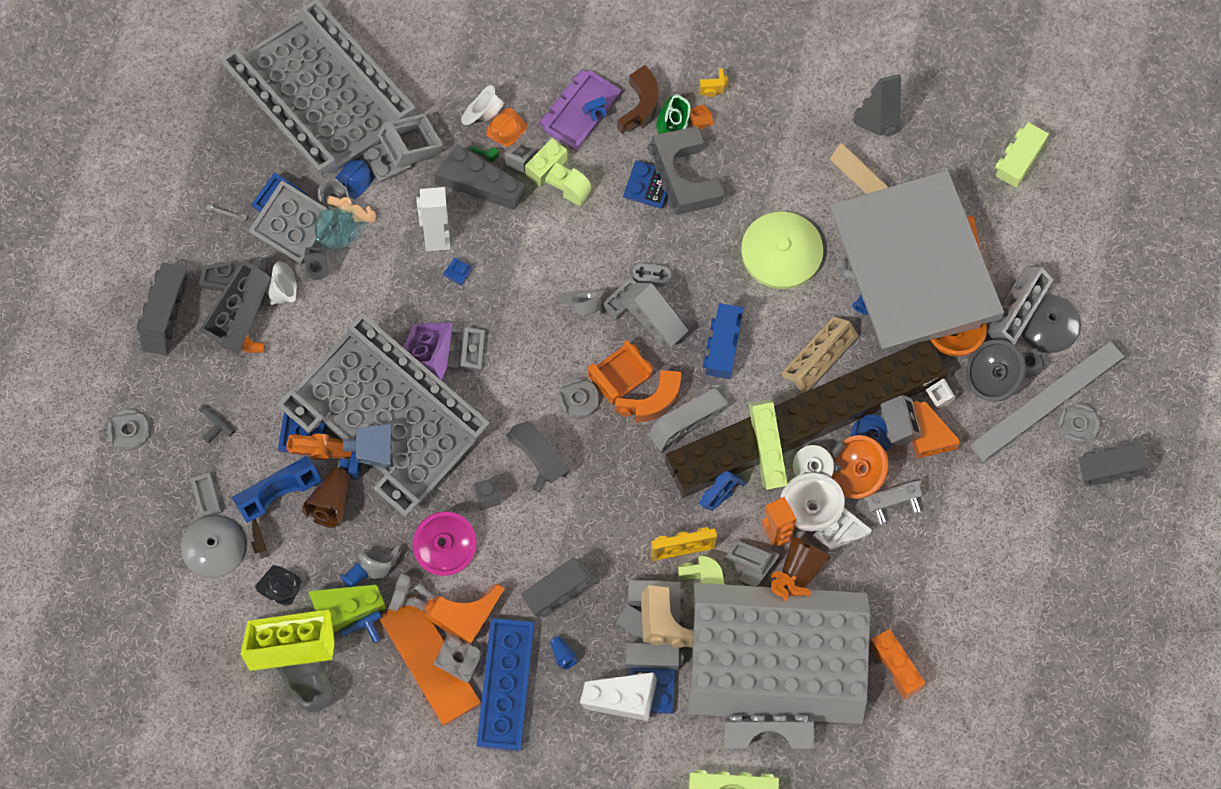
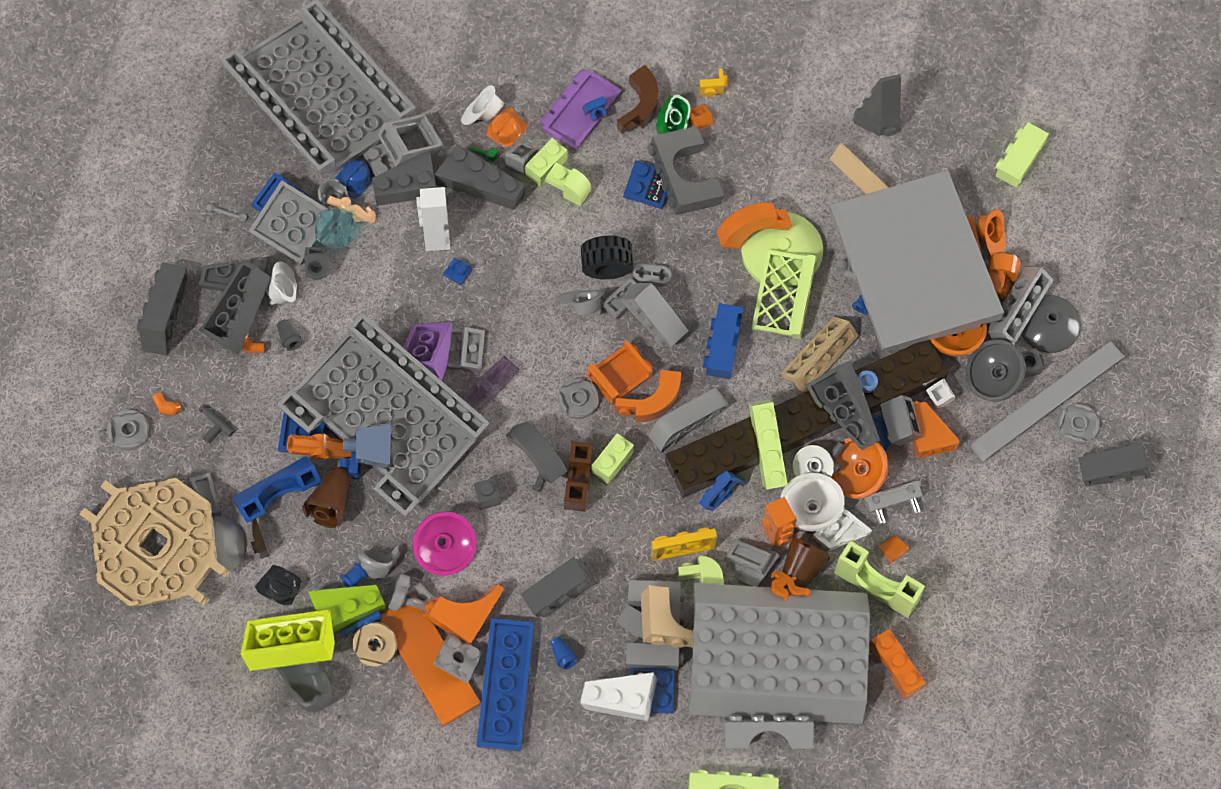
none -> tan plate [79,478,231,608]
none -> orange arm [152,392,182,415]
none -> dark grey cone [276,319,302,351]
none -> tan plate [353,622,397,667]
none -> dark grey wedge [372,151,436,206]
none -> clear purple slope [461,356,519,413]
none -> reddish brown arch [564,441,593,512]
none -> black tyre [581,235,633,280]
none -> yellowish green brick [592,433,634,485]
none -> orange arch [716,202,792,249]
none -> yellowish green fence [751,250,817,340]
none -> dark grey wedge [806,361,880,450]
none -> yellowish green arch [834,541,925,618]
none -> medium blue tile [858,371,878,393]
none -> orange slope [878,535,909,564]
none -> orange piece [976,209,1006,255]
none -> orange piece [988,252,1021,299]

